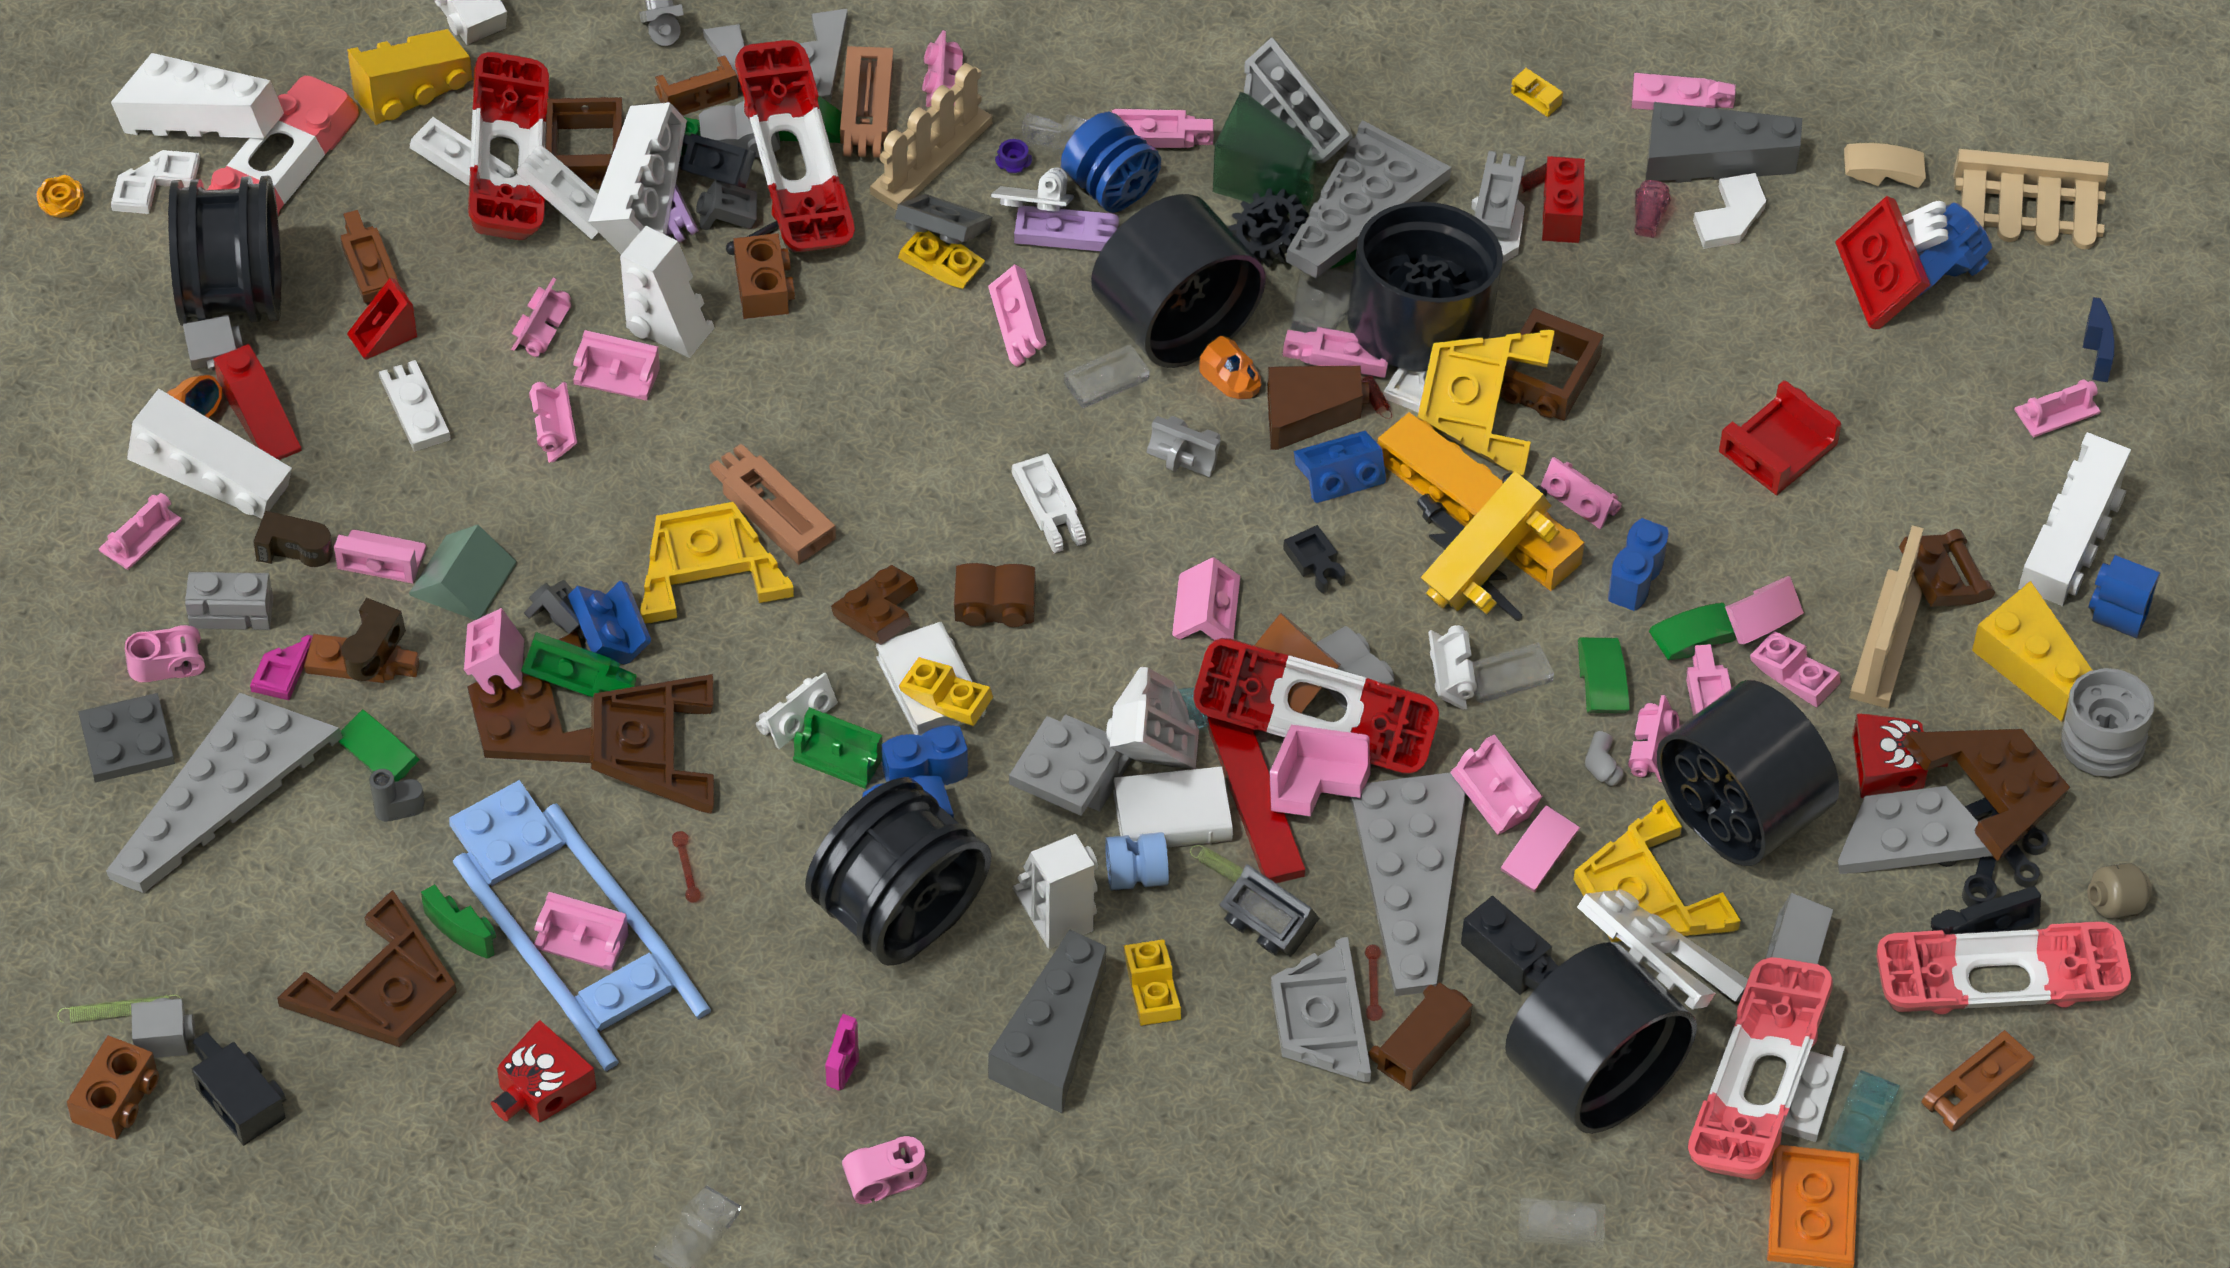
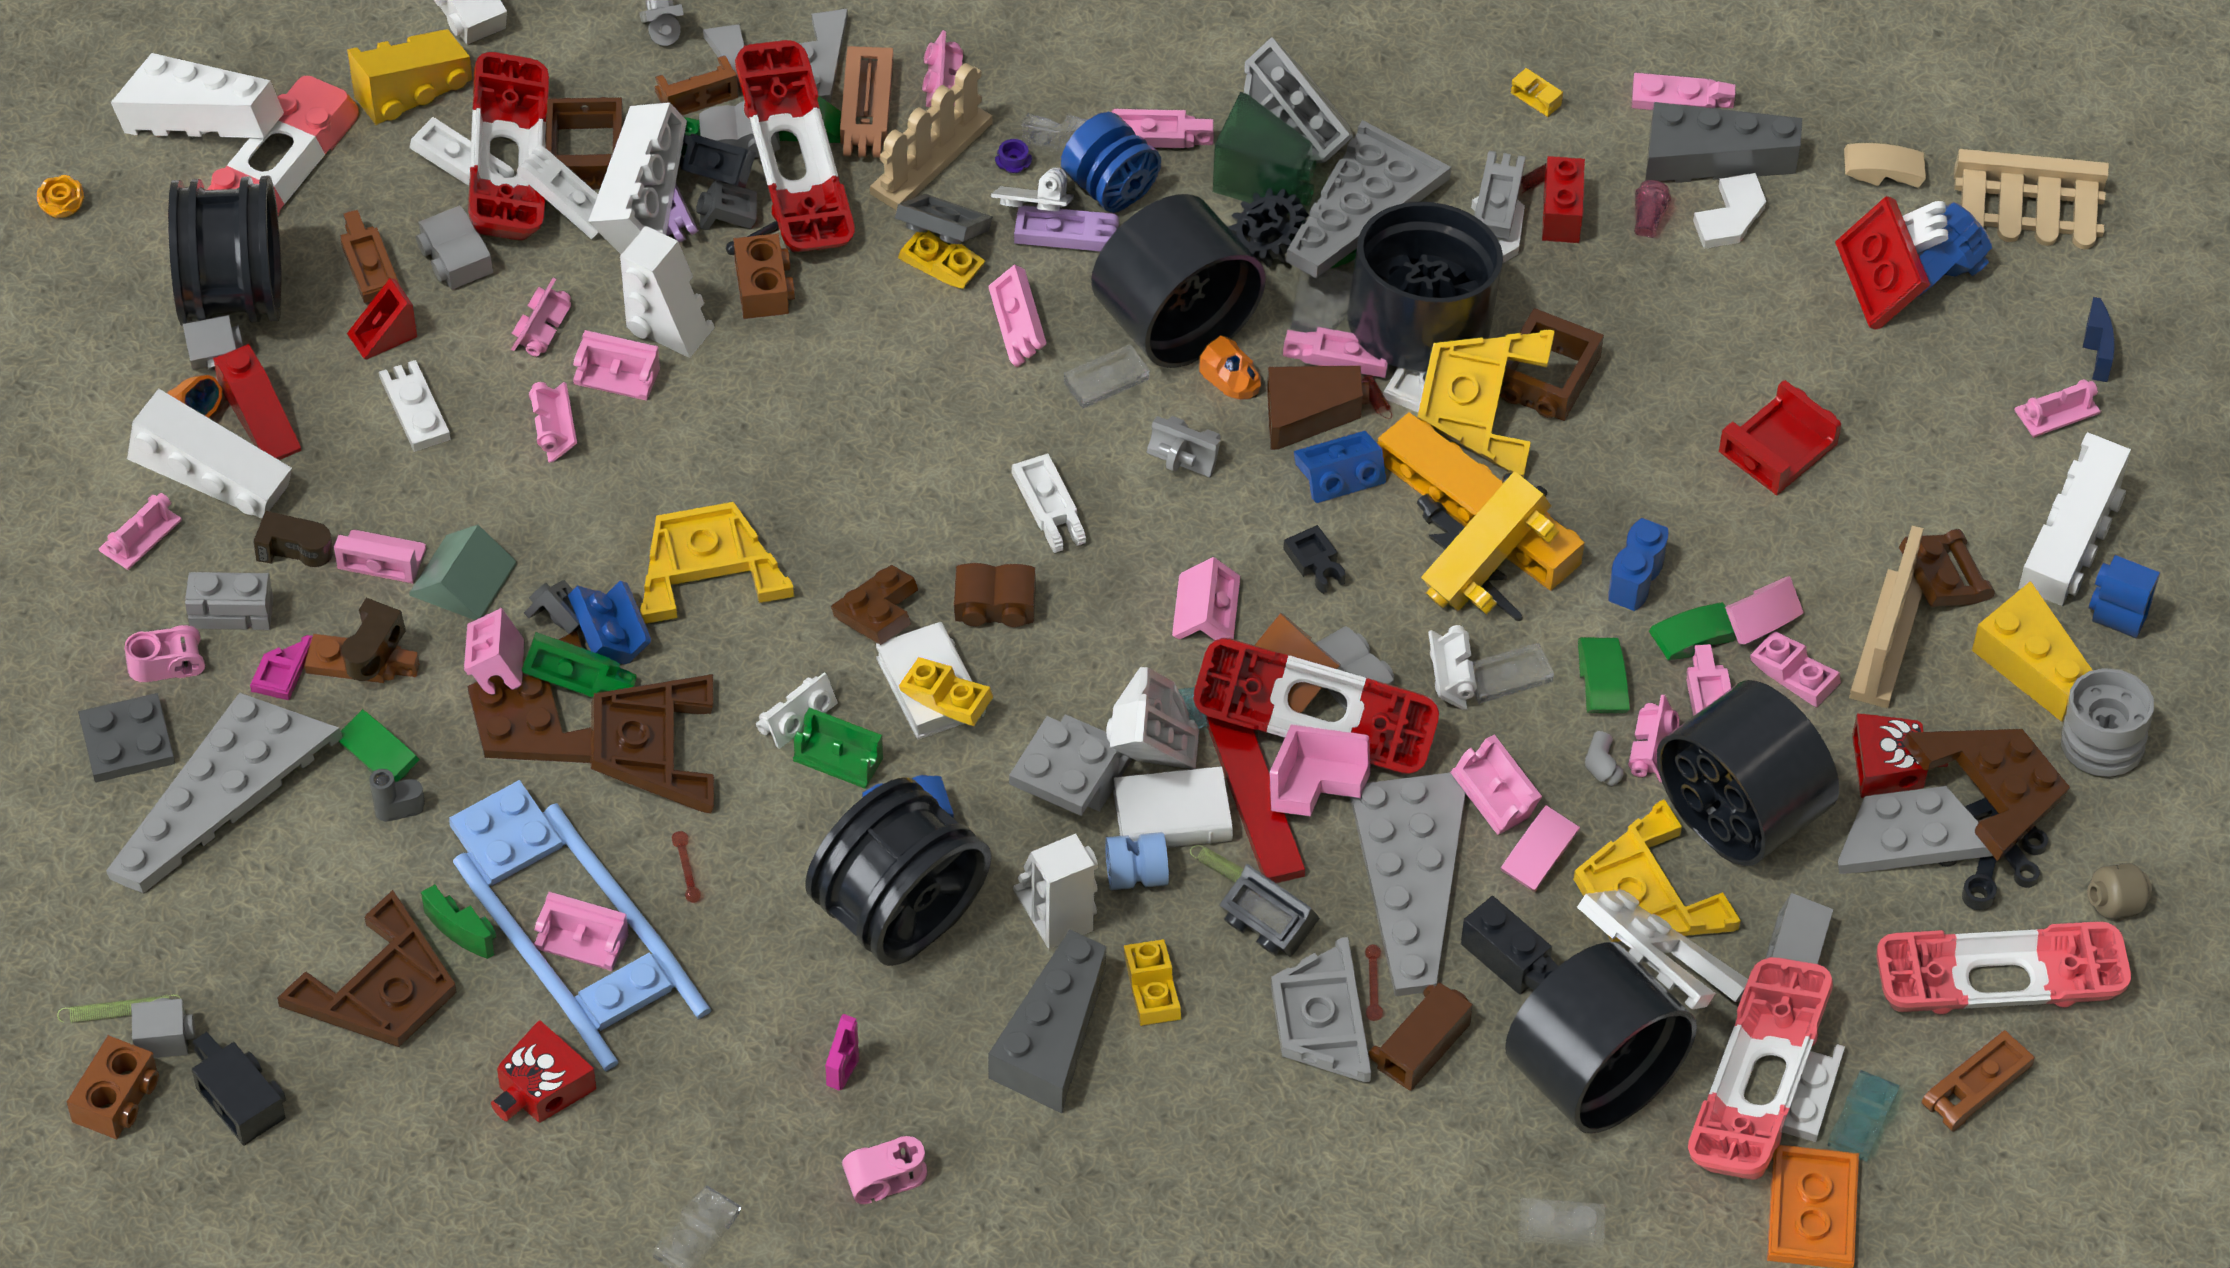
white tile [111,150,200,214] -> none
nougat hinge [709,444,836,565] -> none
blue brick [882,725,968,785] -> none
bright pink hinge [1541,457,1622,529] -> none
black hinge [1931,886,2041,934] -> none
none -> light grey brick [416,205,493,289]

